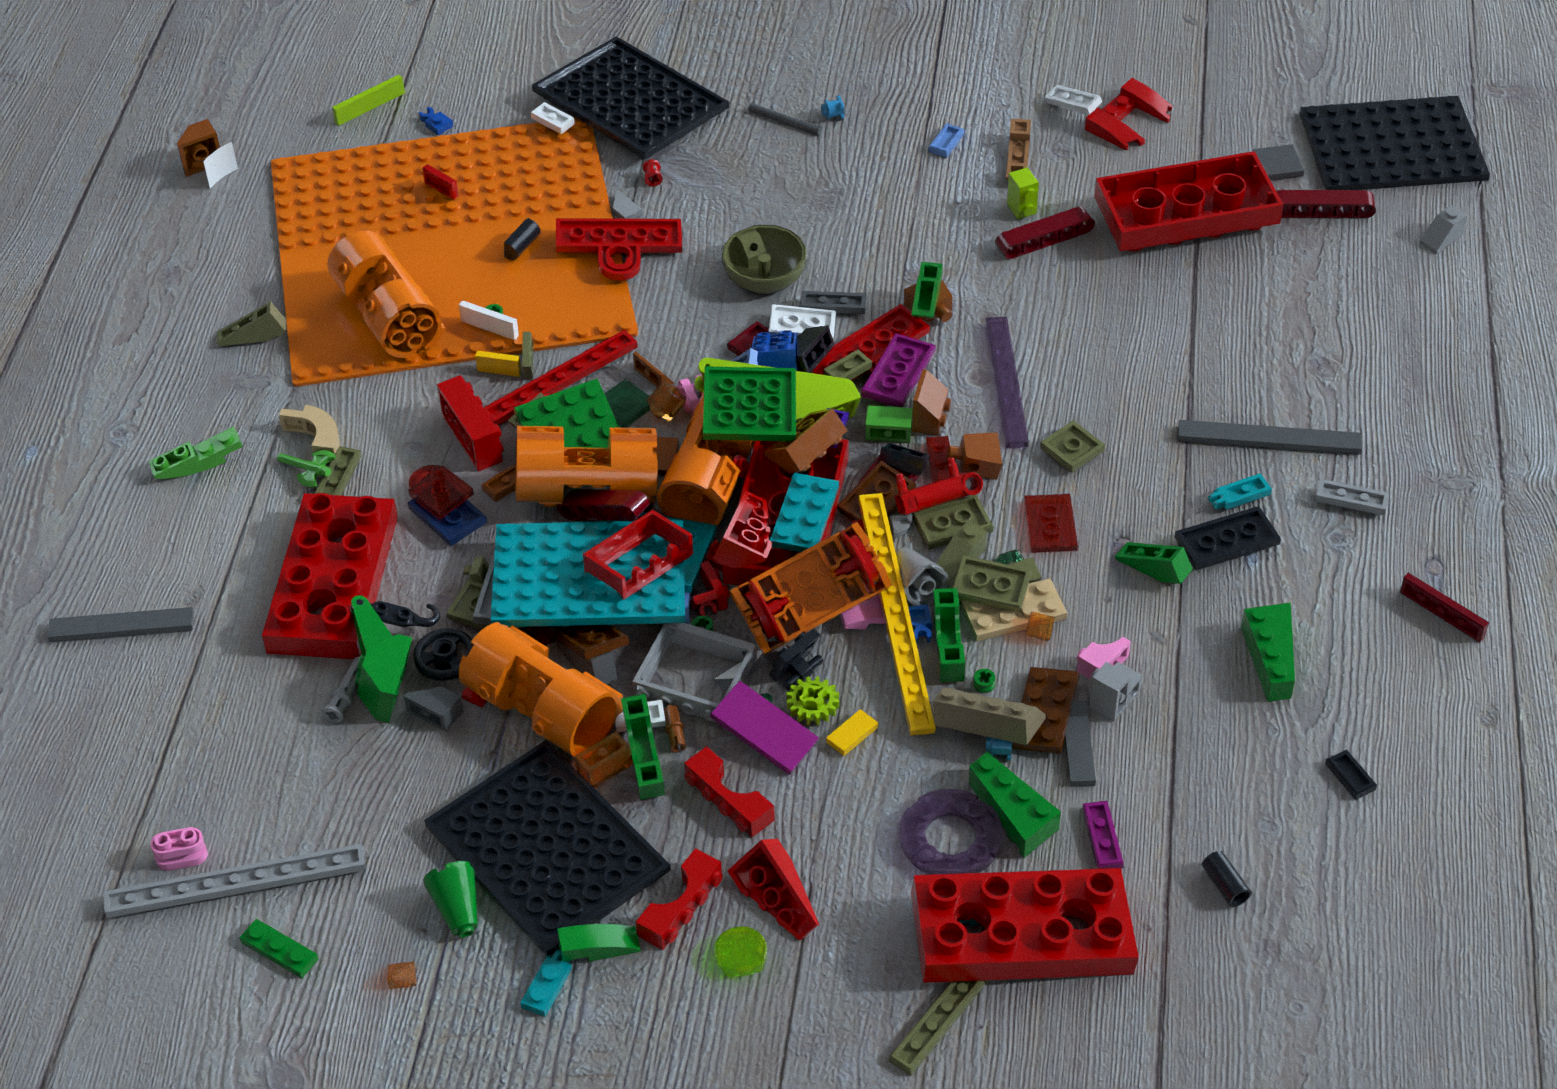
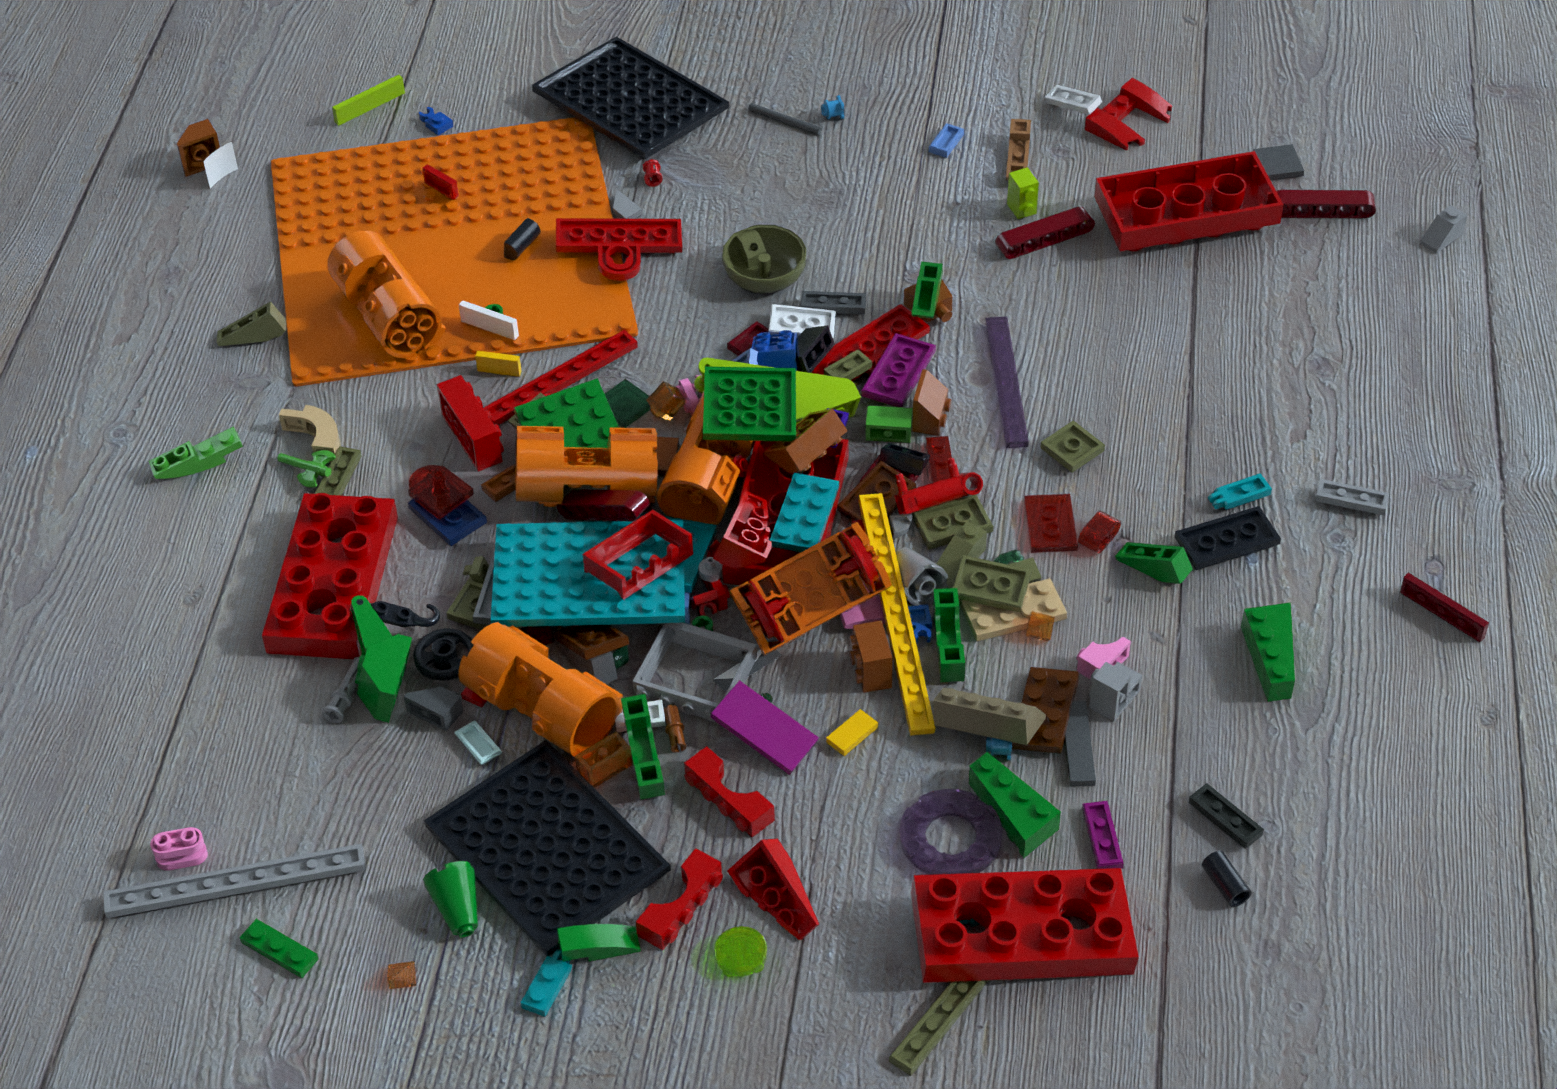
dark grey tile [47,607,194,642] -> none
olive tile [522,332,533,380] -> none
white plate [531,102,575,134] -> none
dark orange slope [633,351,674,391] -> none
black plate [769,628,824,690] -> none
lime gear [787,676,839,725] -> none
dark orange torso [947,432,1002,480] -> none
green bush [973,669,996,693] -> none
dark grey tile [1178,420,1362,454] -> none
black plate [1299,96,1490,190] -> none
black tile [1325,749,1377,800] -> none
none -> light aqua tile [454,720,502,765]
none -> clear green arm [613,645,629,668]
none -> light grey tile [699,557,723,582]
none -> dark orange brick [849,620,893,693]
none -> clear red beam [1078,511,1121,554]
none -> pearl dark grey plate [1188,783,1264,849]

